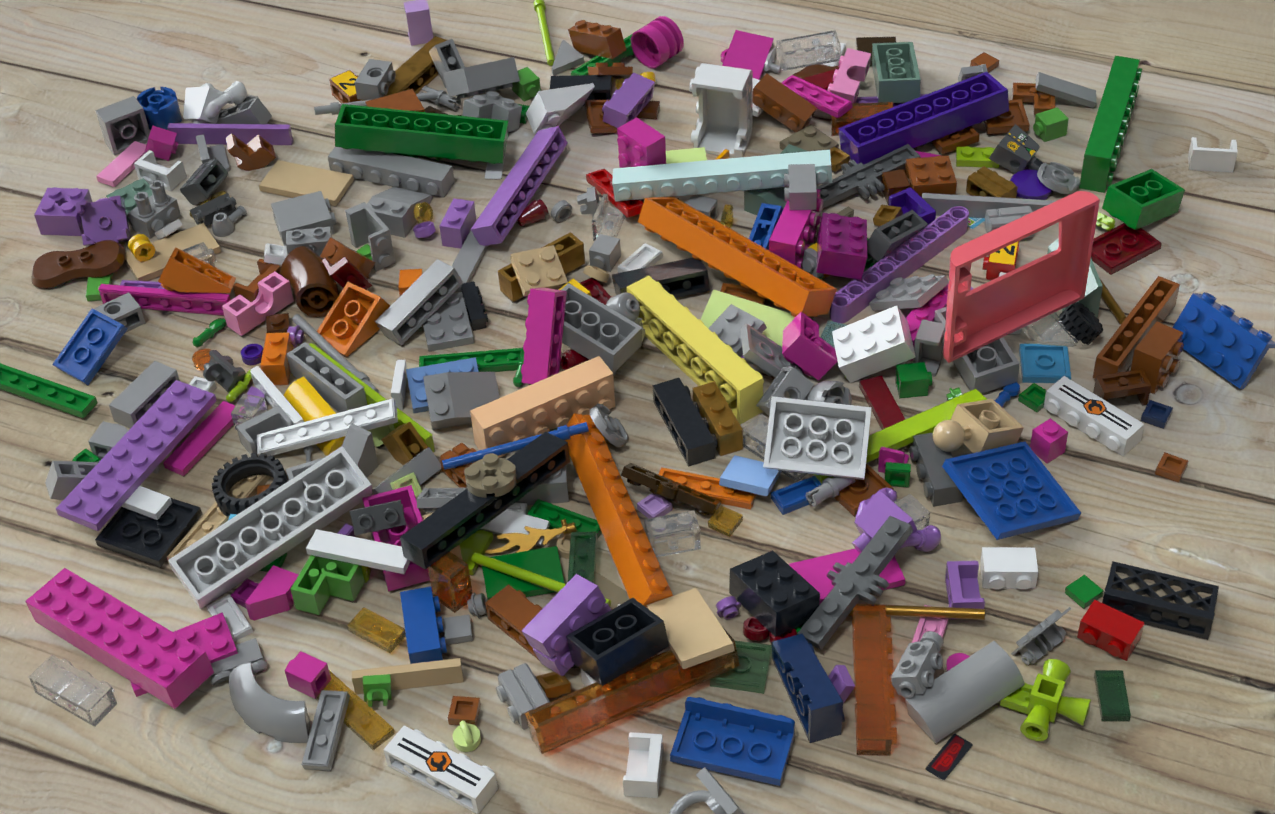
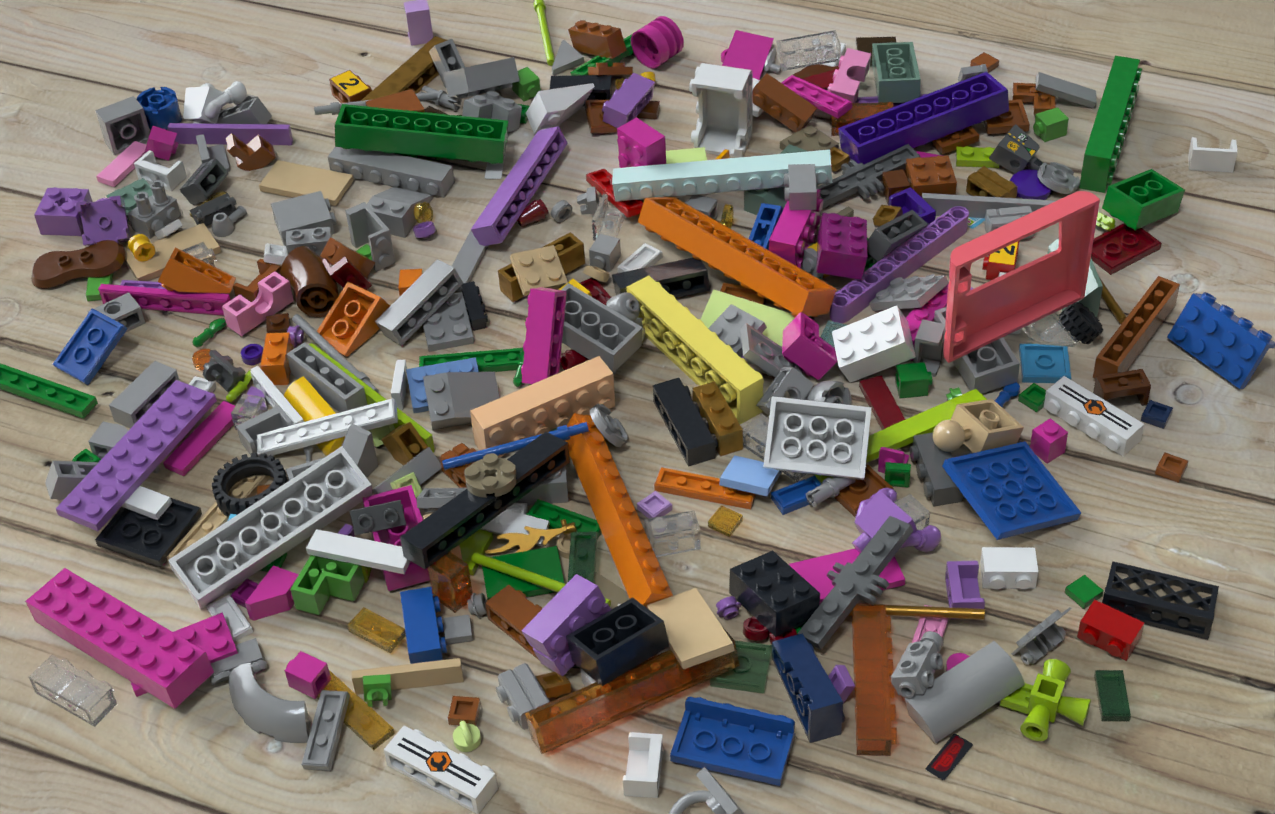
light grey brick [354,59,396,100] -> none
medium lavender brick [439,199,477,249] -> none
dark brown hinge [621,463,722,515] -> none
dark orange brick [1130,321,1184,394] -> none

